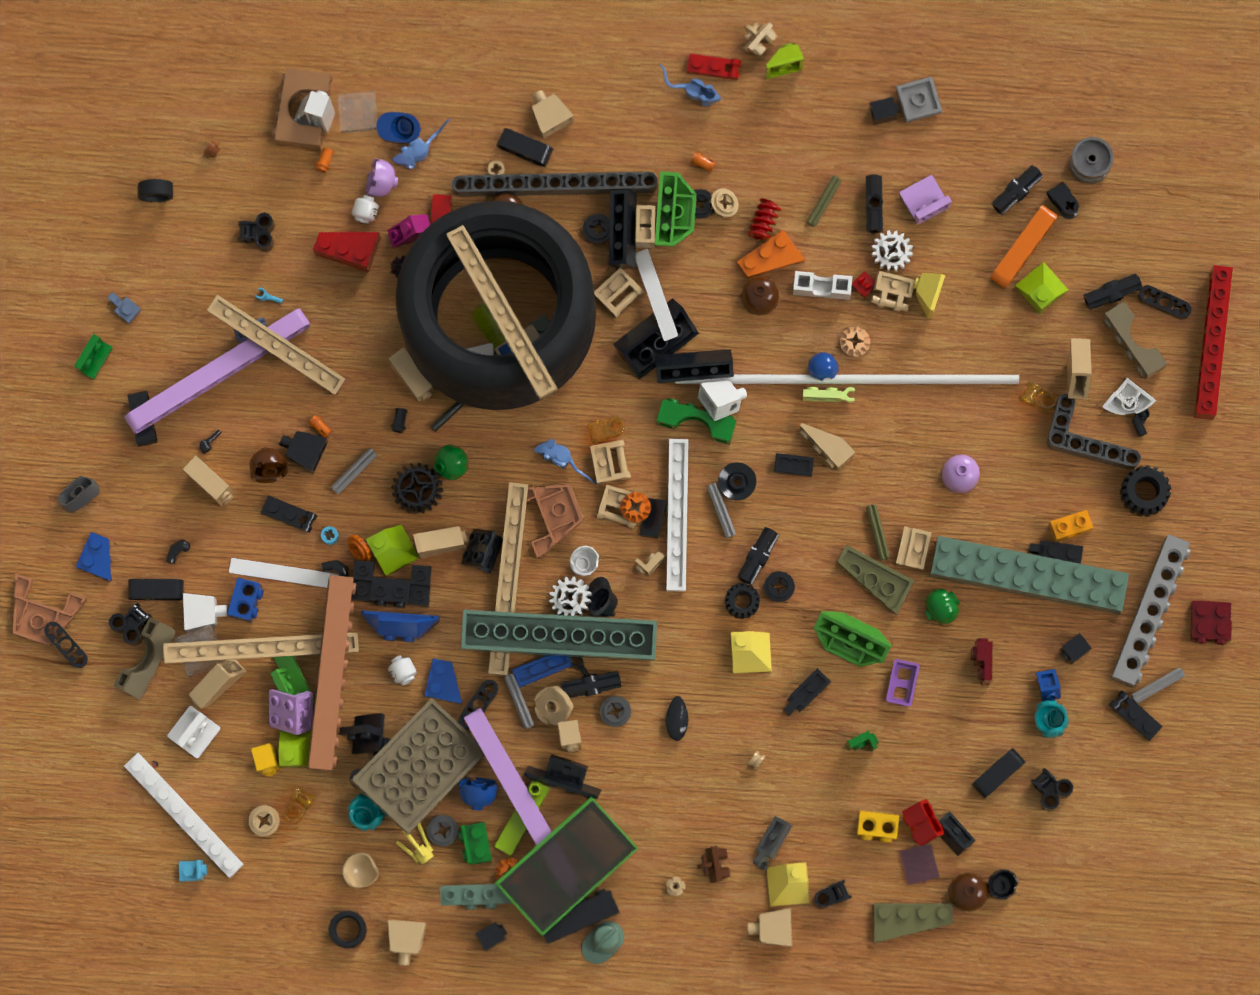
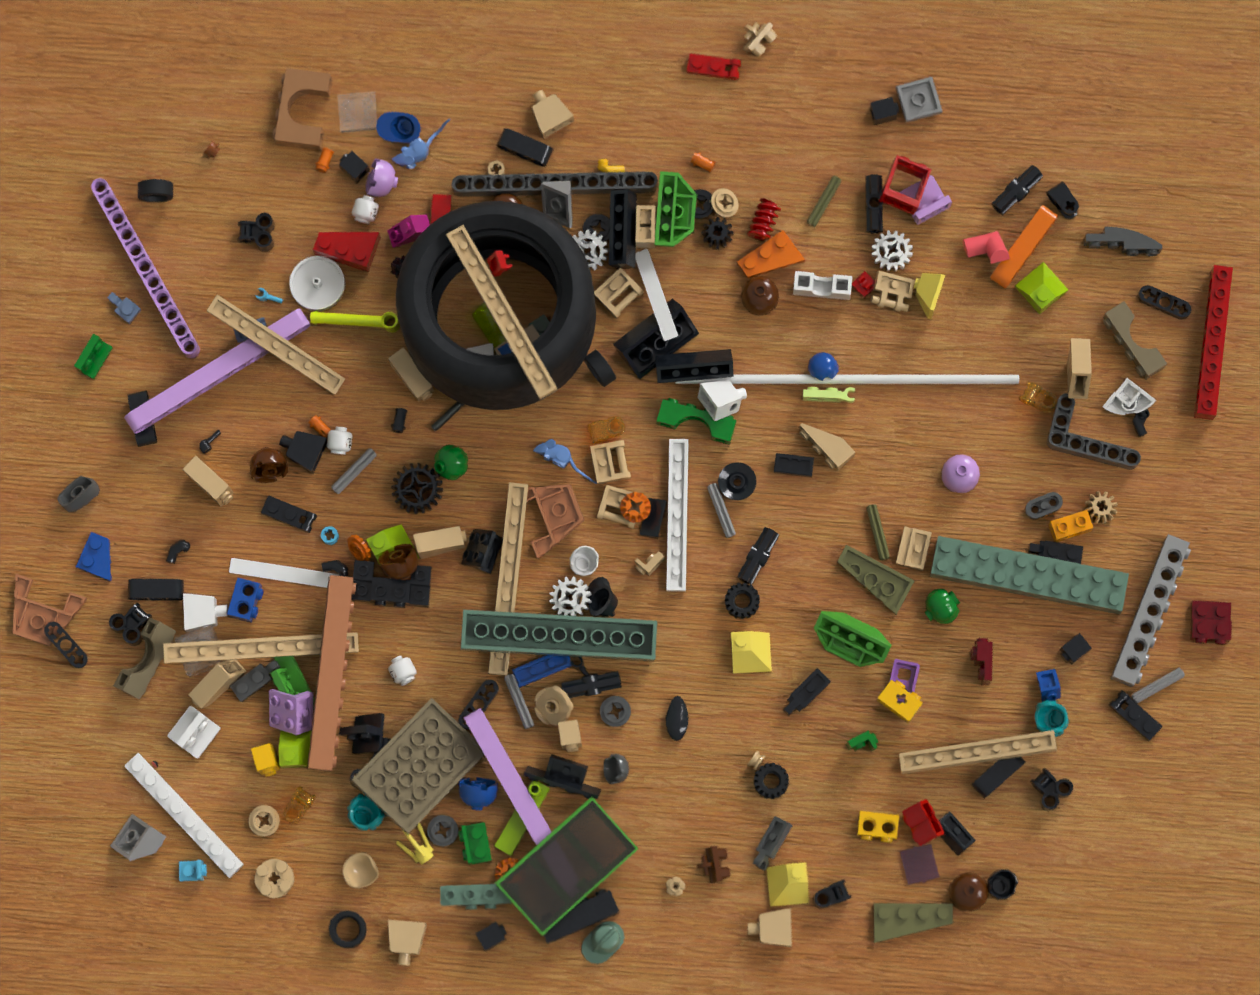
white wedge [293,91,335,134] -> none
blue wedge [361,610,440,643] -> none
blue wing [425,658,462,704] -> none
medium blue animal [660,65,721,106] -> none
black gear [764,571,795,602] -> none
lime slope [766,43,804,79] -> none
light nougat gear [840,326,870,357] -> none
flat silver wheel [1069,137,1114,184] -> none
black piece [1083,273,1143,310] -> none
black tyre [1120,465,1171,517] -> none
none -> lavender beam [91,178,200,358]
none -> light grey slope [110,814,166,861]
none -> dark grey plate [230,660,281,702]
none -> tan plate [255,859,294,898]
none -> white piece [290,256,345,311]
none -> neon yellow piece [310,310,400,333]
none -> white head [326,426,353,455]
none -> black brick [339,151,370,183]
none -> reddish brown cylinder [378,544,418,580]
none -> red tile [487,250,512,277]
none -> light grey slope [541,181,573,228]
none -> white gear [573,229,608,270]
none -> black tyre [584,350,616,387]
none -> yellow arm [597,159,625,173]
none -> dark grey hair [603,754,629,784]
none -> black gear [702,217,734,250]
none -> black tyre [754,763,789,799]
none -> yellow brick [877,680,923,723]
none -> red window [879,155,932,215]
none -> tan plate [899,730,1057,774]
none -> coral brick [963,231,1010,264]
none -> dark grey plate [1025,492,1063,520]
none -> dark grey slope [1084,227,1162,256]
none -> tan gear [1085,491,1118,524]

